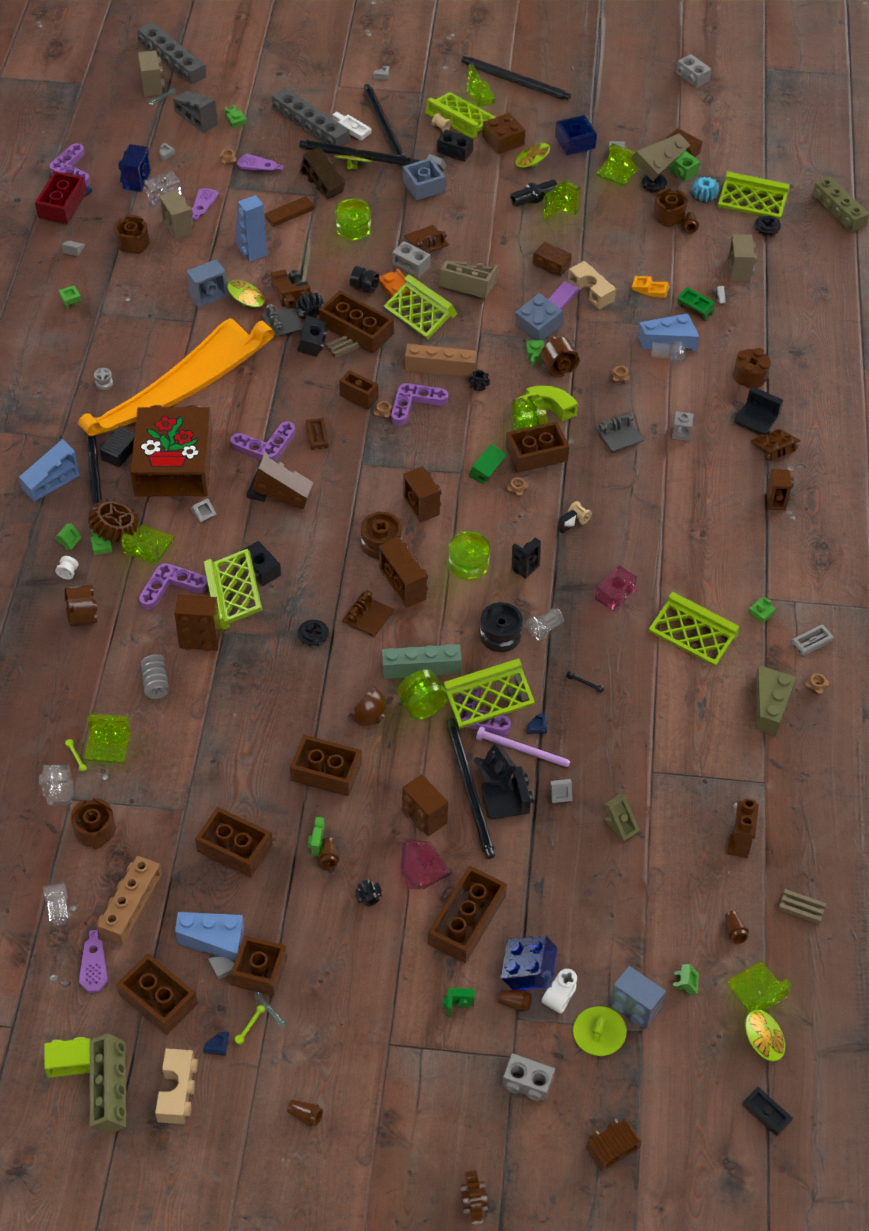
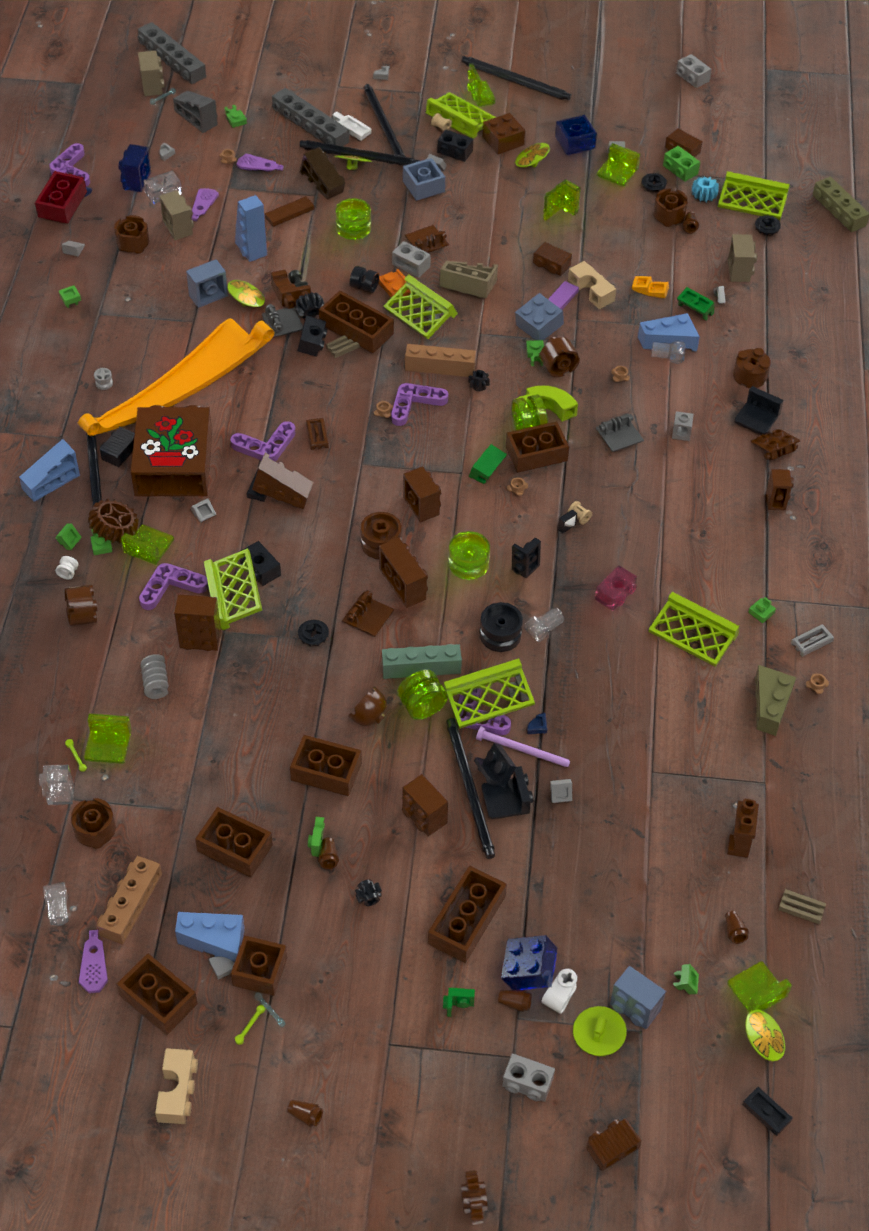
lime brick [44,1037,90,1078] -> none
olive brick [90,1033,126,1134] -> none
dark blue tile [203,1032,230,1056] -> none
reddish brown brick [339,370,378,409] -> none
clear pink slope [400,840,452,889] -> none
black piece [510,179,559,206] -> none
black hinge [566,671,604,693] -> none
olive slope [604,794,640,841] -> none
dark tan wedge [631,133,690,181] -> none

